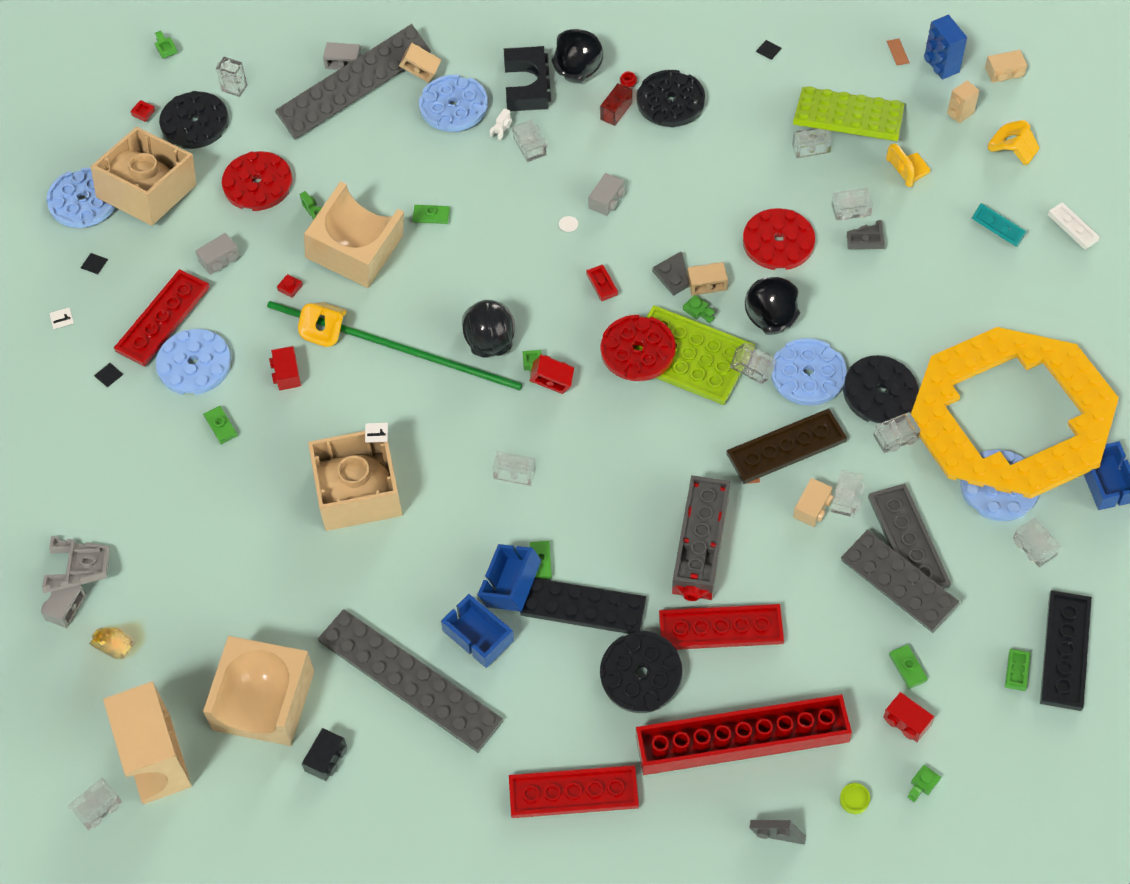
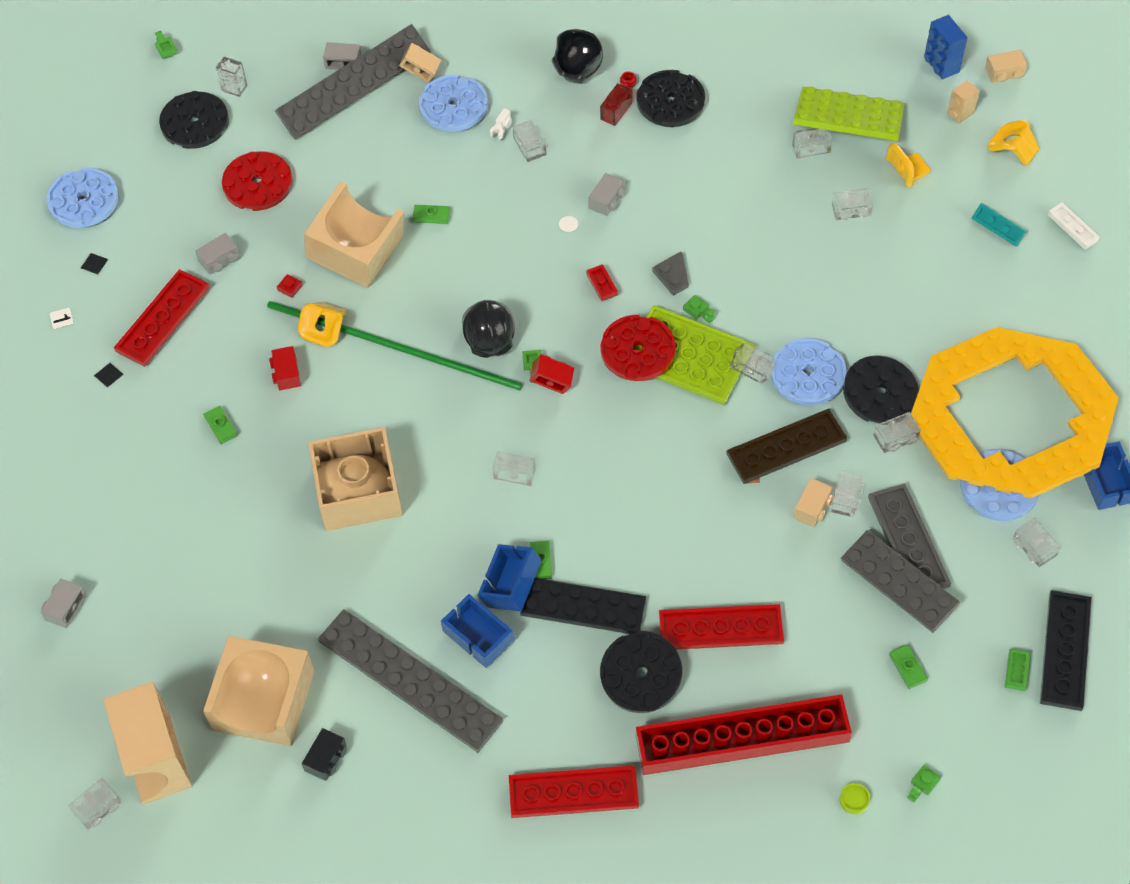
light grey wing [42,536,110,593] -> none
clear yellow slope [89,628,135,659] -> none
tan piece [91,127,196,226] -> none
red plate [130,100,156,122] -> none
light blue plate [156,329,231,395] -> none
bright green plate [299,191,322,220] -> none
white sticker [365,423,388,443] -> none
black arch [503,46,551,111] -> none
dark grey piece [672,475,730,601] -> none
tan brick [687,262,728,296] -> none
red plate [743,208,815,270] -> none
black piece [745,277,801,335] -> none
dark grey wing [749,820,806,844] -> none
black sticker [756,40,782,60] -> none
dark grey wing [846,220,885,249] -> none
red brick [883,692,935,742] -> none
nougat sticker [887,38,910,66] -> none

